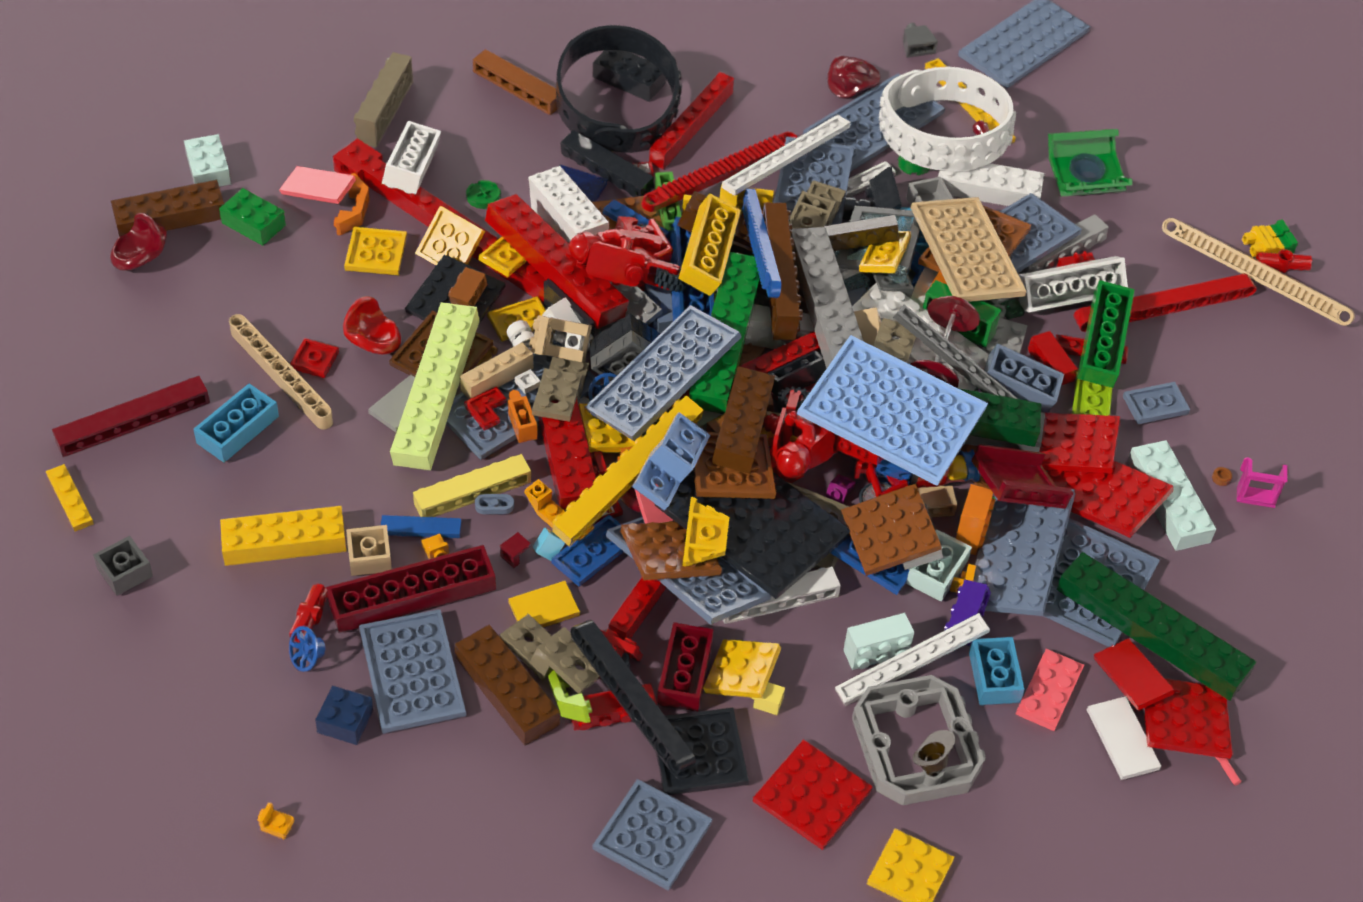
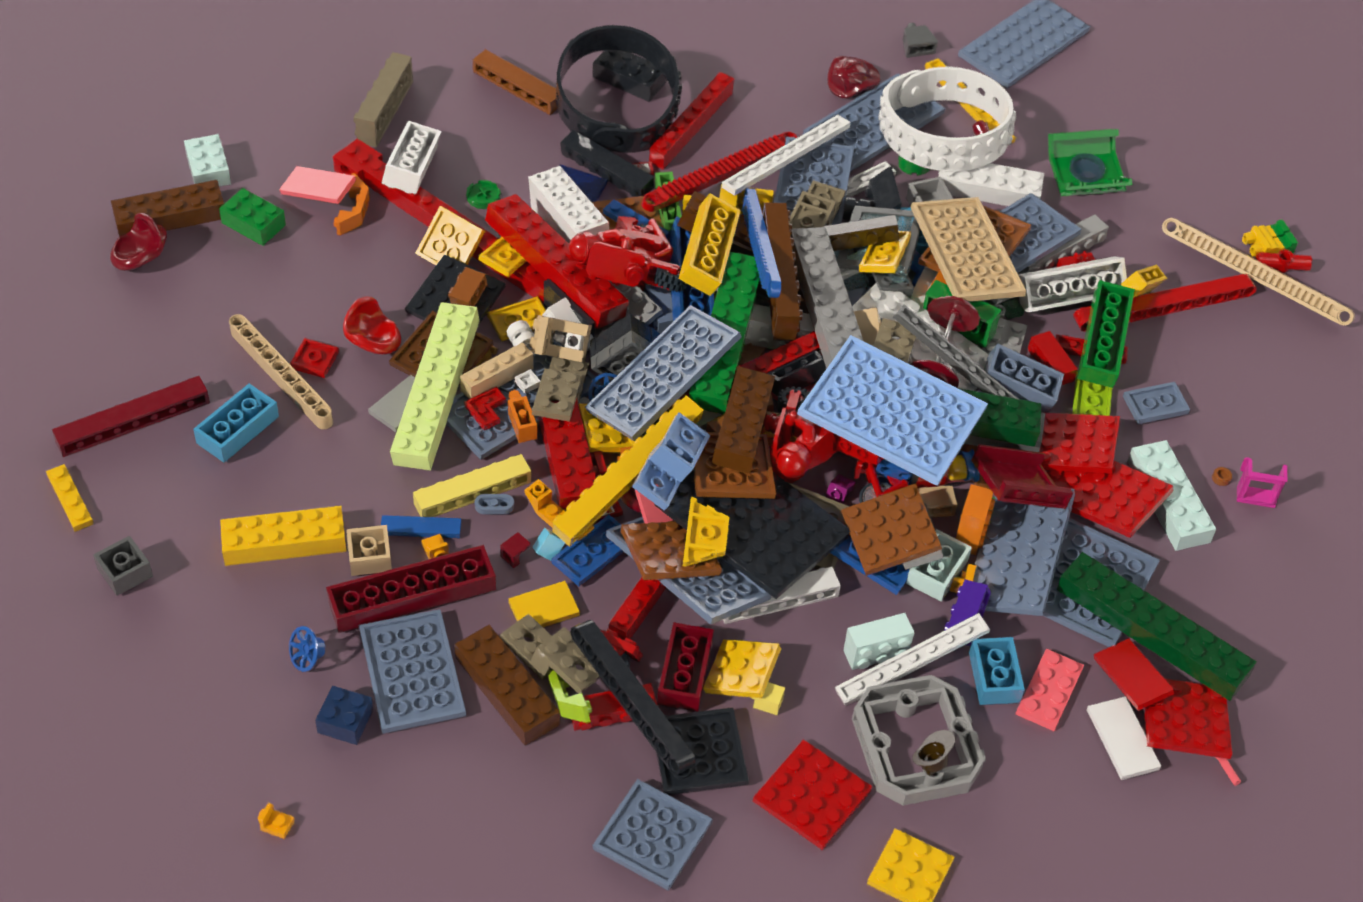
red piece [289,583,328,643] -> none
yellow plate [344,227,407,275] -> none
none -> yellow brick [1121,264,1167,298]

